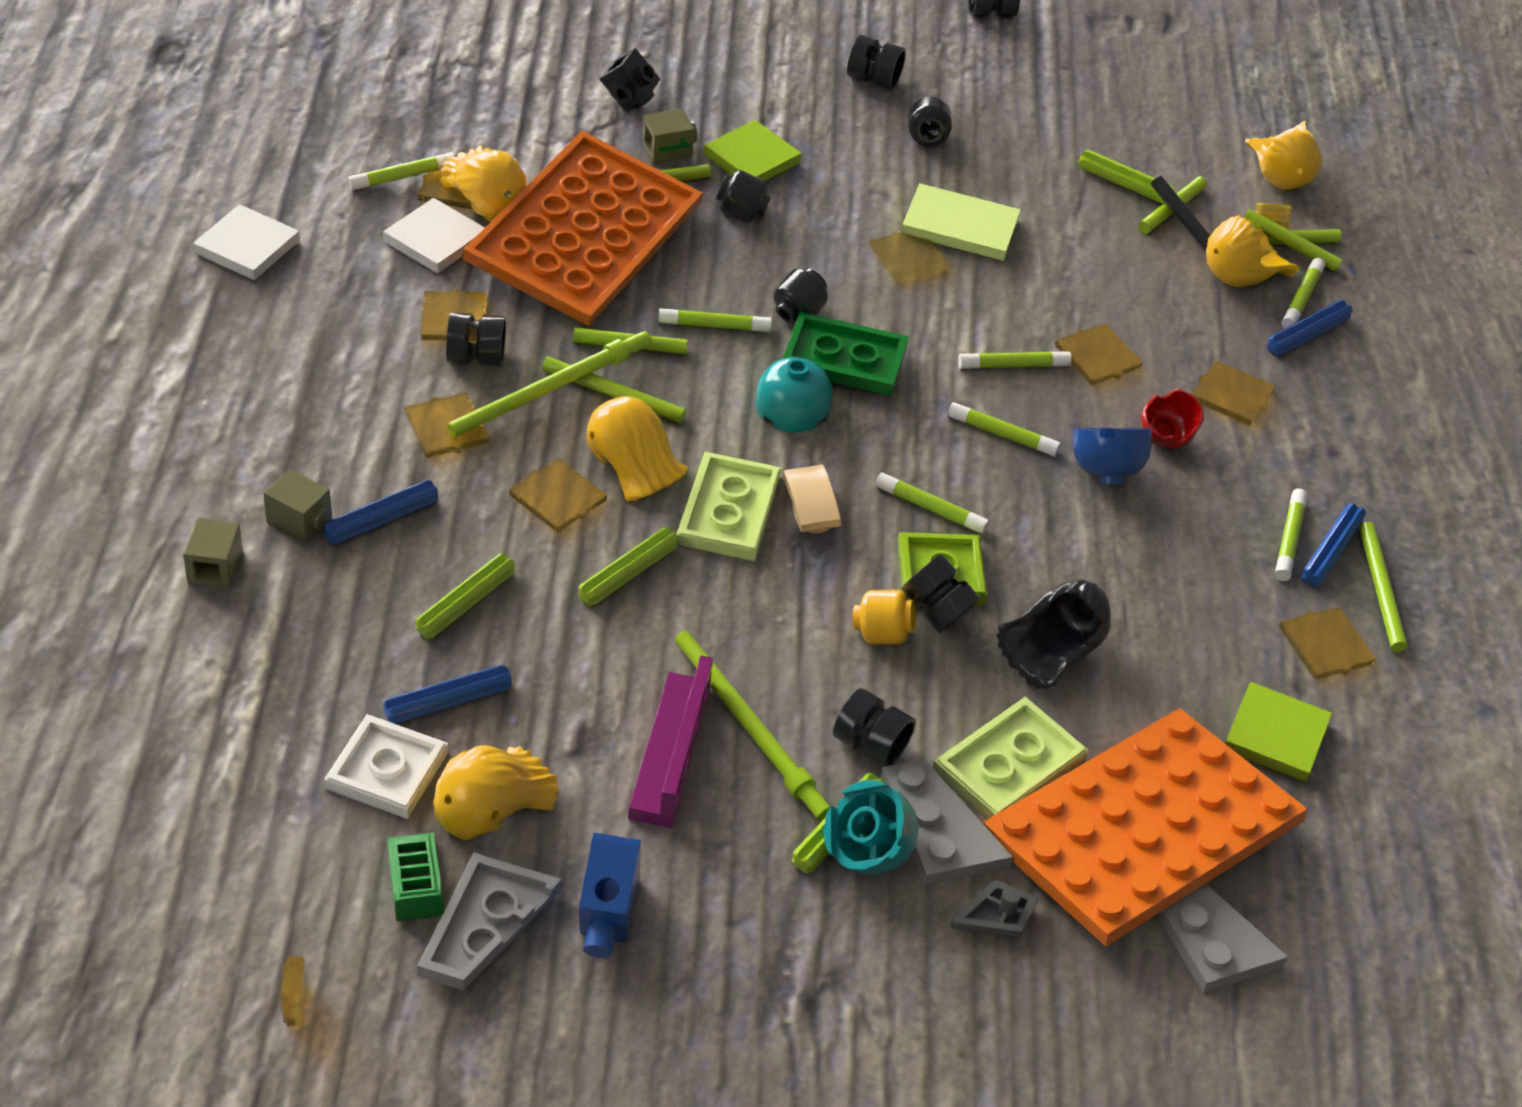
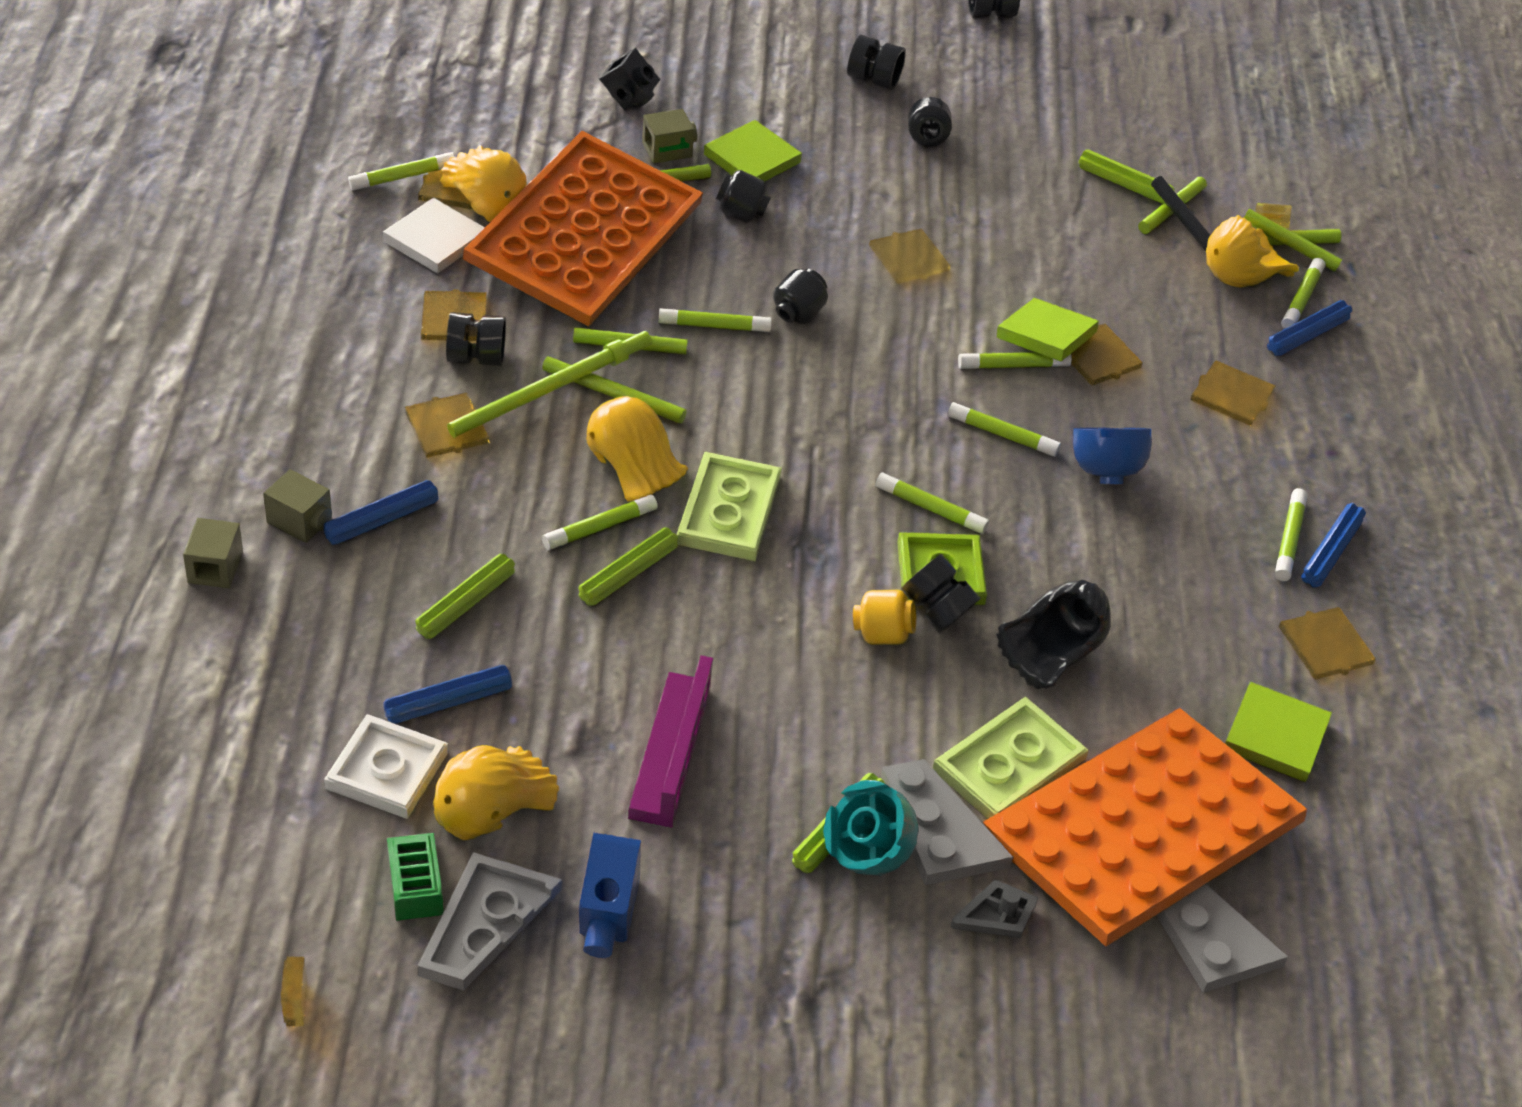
white tile [193,204,300,280] -> none
clear yellow piece [509,458,607,533] -> none
lime bar [675,630,830,821] -> none
teal cylinder [755,357,833,433] -> none
green plate [783,312,909,396] -> none
tan slope [784,464,841,533] -> none
black wheel [833,688,916,767] -> none
yellowish green tile [901,183,1021,261] -> none
red hair [1140,389,1204,449] -> none
yellow piece [1245,121,1323,190] -> none
lime bar [1359,522,1408,652] -> none
none -> lime bar [542,494,658,551]
none -> lime tile [996,298,1099,362]

